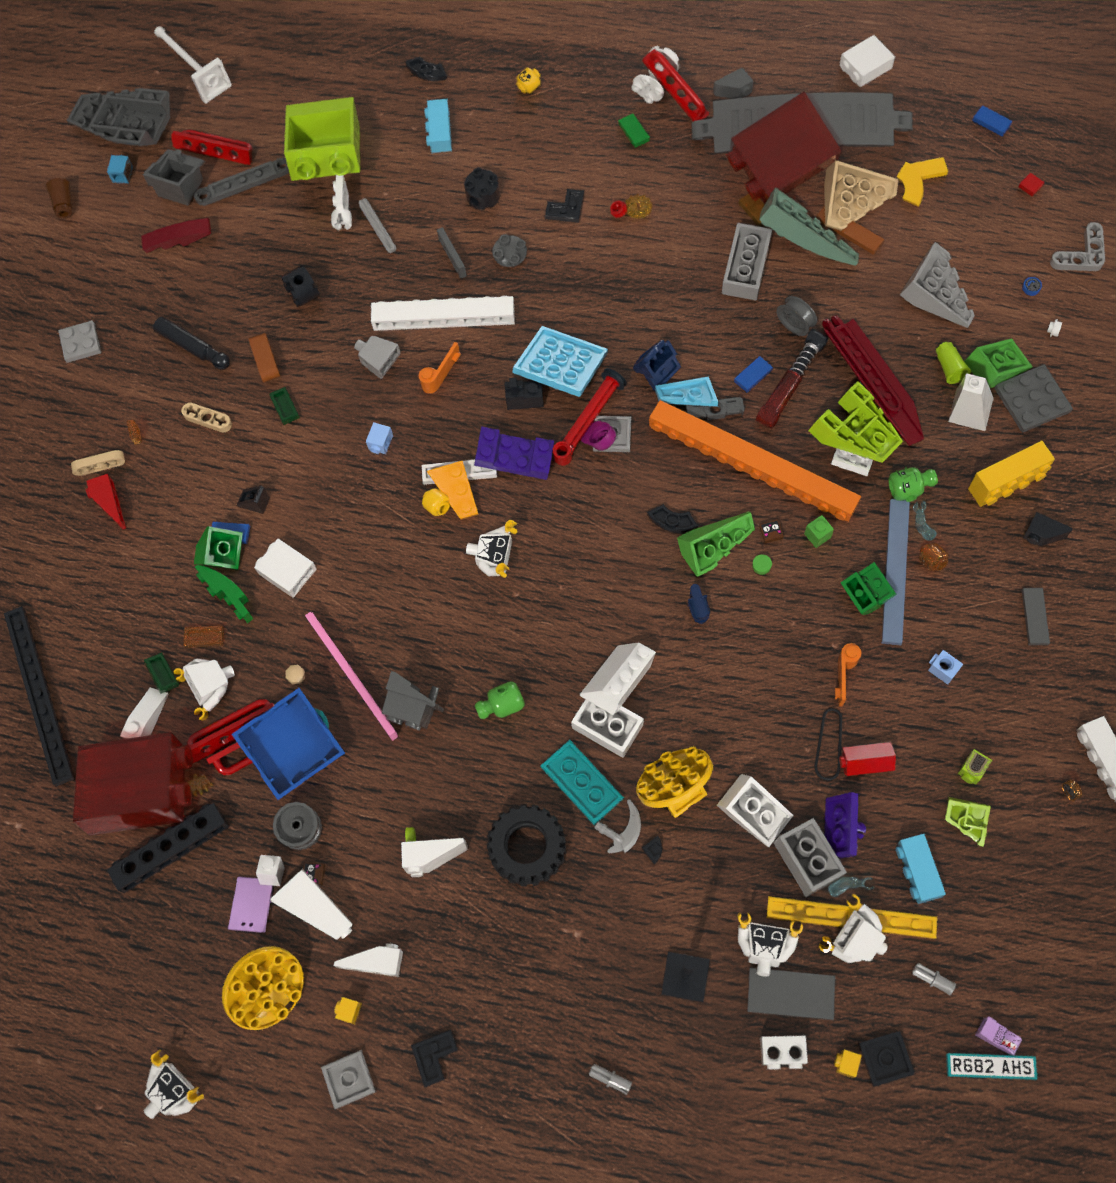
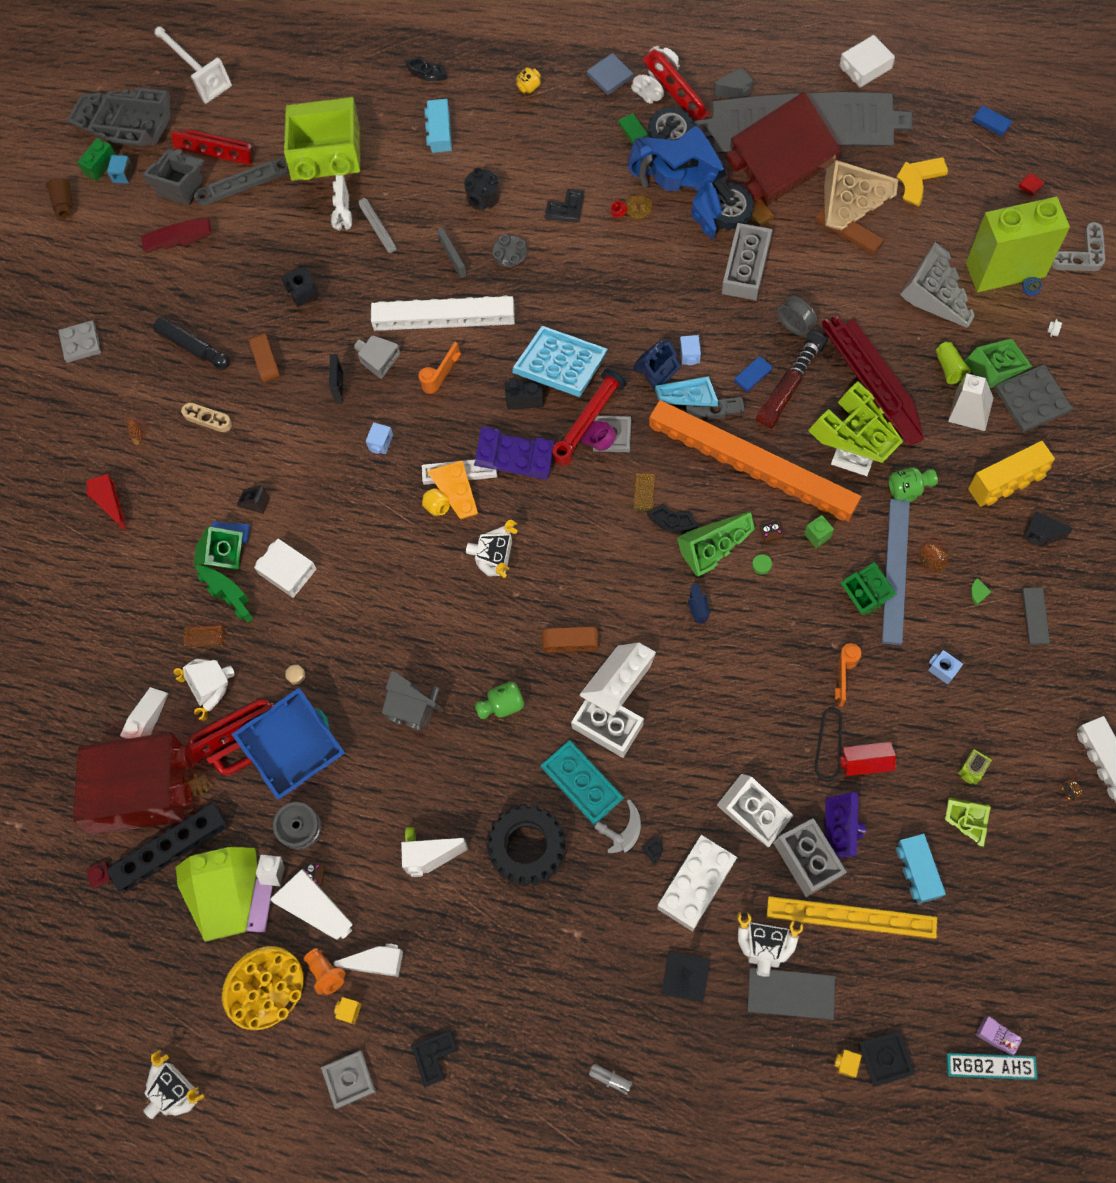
black plate [4,606,75,786] -> none
tan beam [71,450,125,476] -> none
dark green tile [144,653,179,694] -> none
dark green tile [269,387,300,425] -> none
bright pink tile [305,612,398,741] -> none
yellow bracket [636,746,713,818] -> none
sand green wedge [759,187,859,266] -> none
white brick [760,1036,808,1069] -> none
white torso [819,894,887,963] -> none
clear light blue arm [828,877,875,897] -> none
light grey axle [912,963,956,995] -> none
clear light blue arm [913,501,937,541] -> none
none -> green brick [77,138,116,181]
none -> dark red plate [86,861,112,889]
none -> lime wedge [176,847,258,942]
none -> orange piece [303,948,346,995]
none -> black tile [329,354,344,404]
none -> dark orange beam [542,627,599,652]
none -> sand blue tile [587,53,634,95]
none -> blue piece [628,107,754,240]
none -> clear yellow tile [634,473,655,511]
none -> white brick [657,835,737,932]
none -> light blue brick [680,335,701,365]
none -> lime brick [966,197,1070,292]
none -> bright green tile [971,578,991,606]

